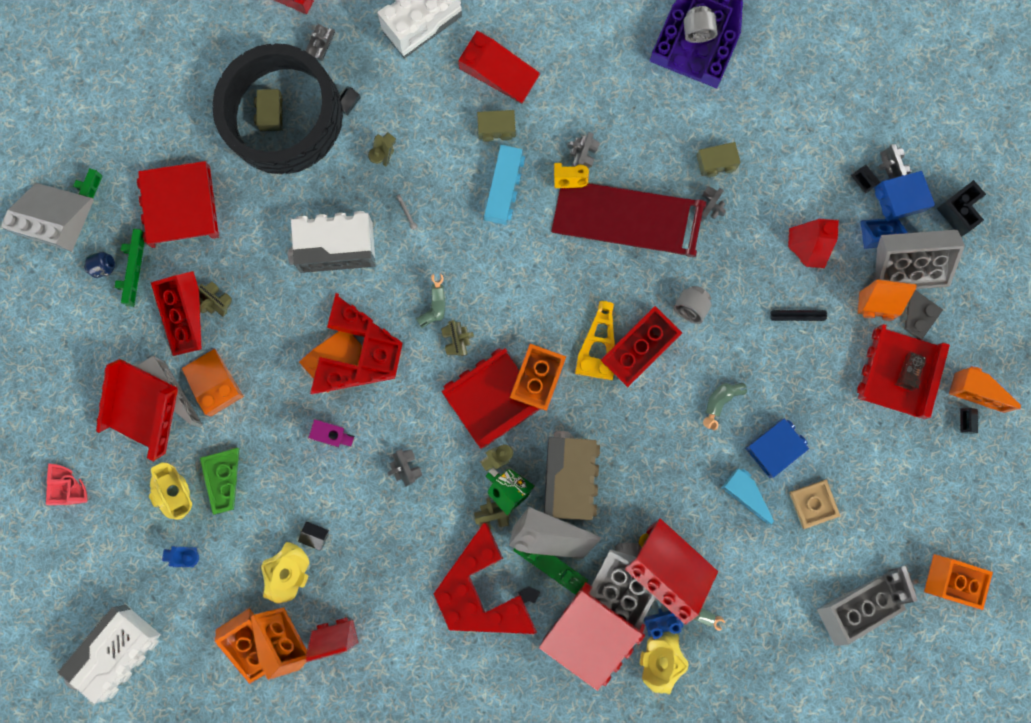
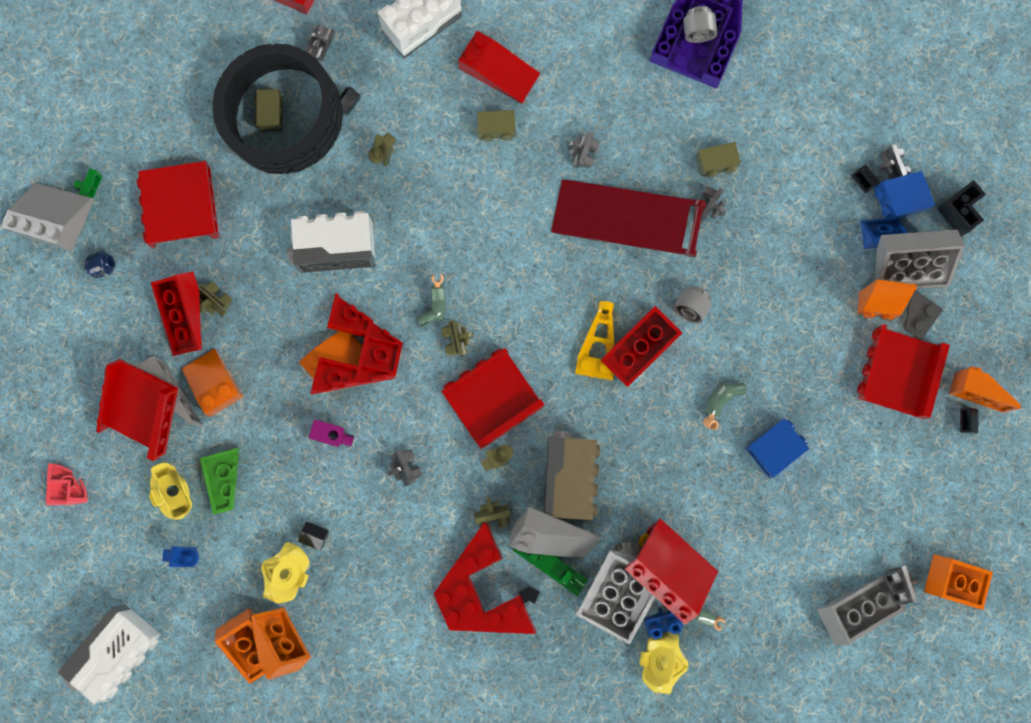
green hinge [114,229,145,307] -> none
red slope [305,617,359,662] -> none
light grey hinge [397,194,417,230] -> none
medium azure brick [484,145,526,225] -> none
green torso [485,468,535,516] -> none
orange slope [510,344,566,411] -> none
panel [539,582,646,691] -> none
yellow leg [554,163,589,188] -> none
medium azure slope [721,469,774,524] -> none
black axle [770,310,827,321] -> none
red slope [788,218,839,268] -> none
tan tile [789,479,840,529] -> none
clear smoke leg [895,351,926,391] -> none

